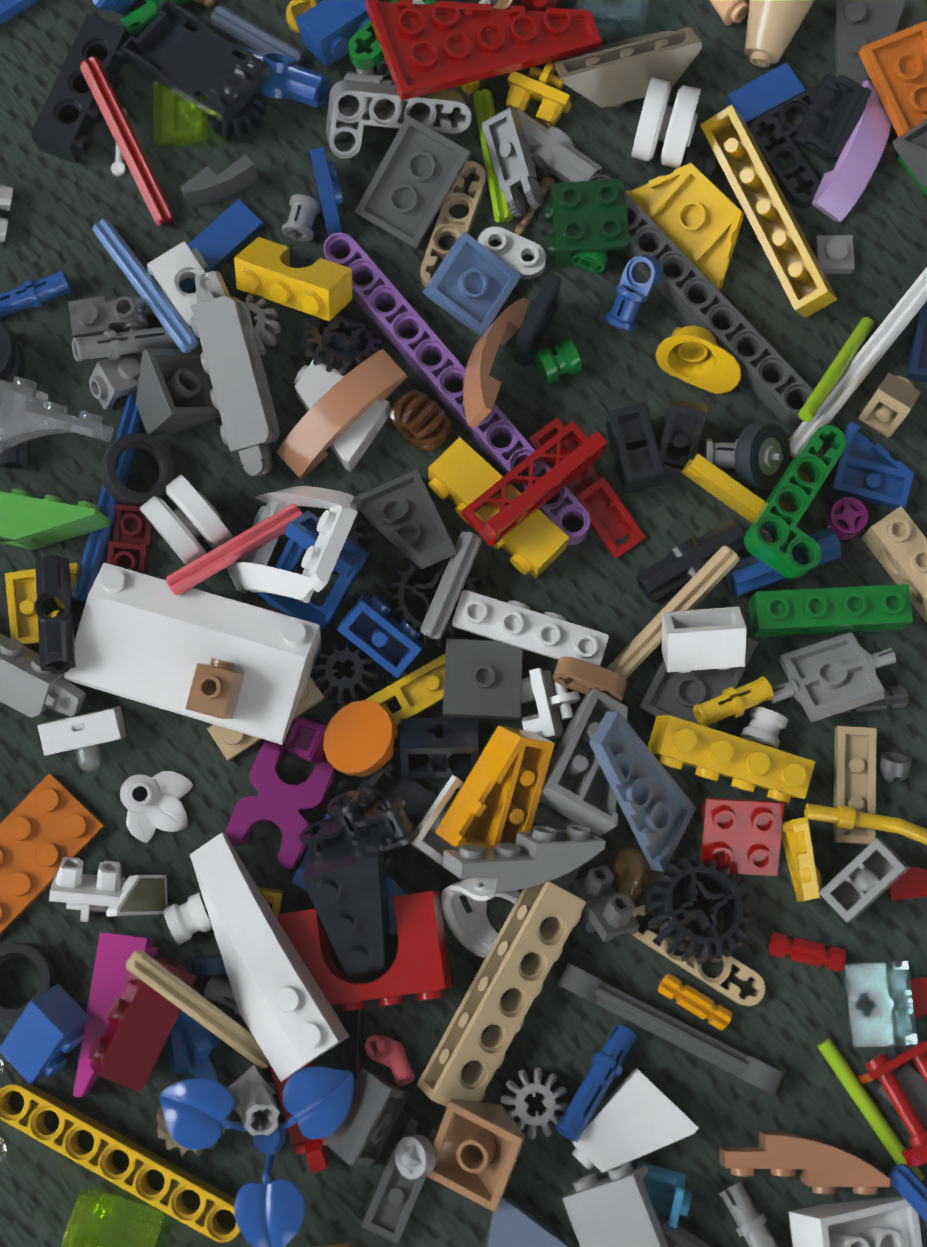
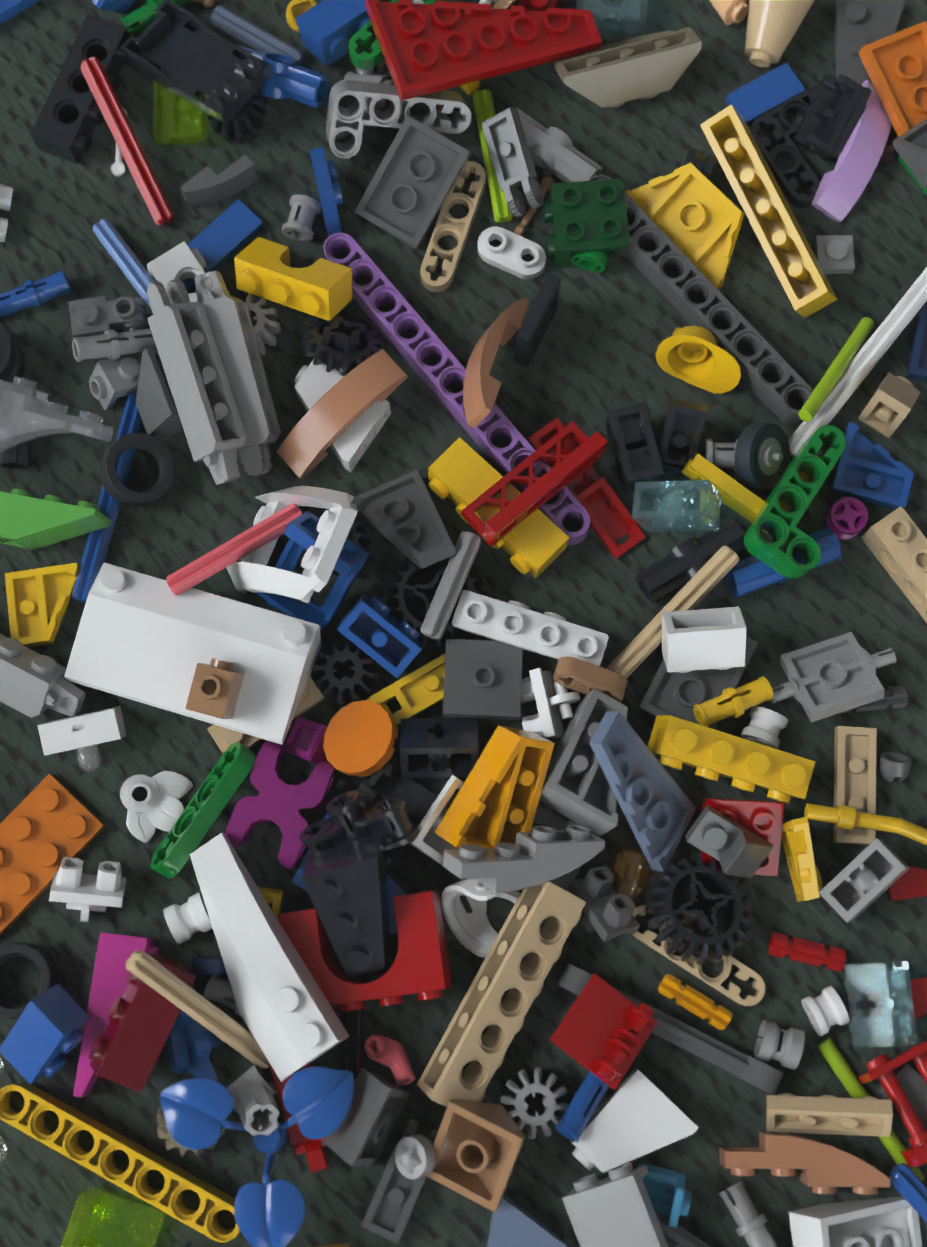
black piece [35,555,76,674] -> none
olive tile [106,875,168,917] -> none
dark red slope [107,504,154,574] -> none
white wheel [139,475,233,565] -> none
reddish brown gear [388,389,452,452] -> none
medium blue plate [422,231,521,336] -> none
yellow hips [506,62,572,127] -> none
green wheel [534,337,582,385] -> none
blue connector [604,255,662,331] -> none
white wheel [631,77,701,169] -> none
green brick [749,584,913,638] -> none
none -> light grey hinge [146,279,246,485]
none -> green beam [150,742,256,879]
none -> red hinge [550,973,658,1090]
none -> clear light blue brick [632,480,721,532]
none -> dark grey slope [685,805,773,878]
none -> light grey wheel [754,1020,805,1070]
none -> tan plate [766,1093,893,1137]
none -> white wheel [801,986,850,1036]

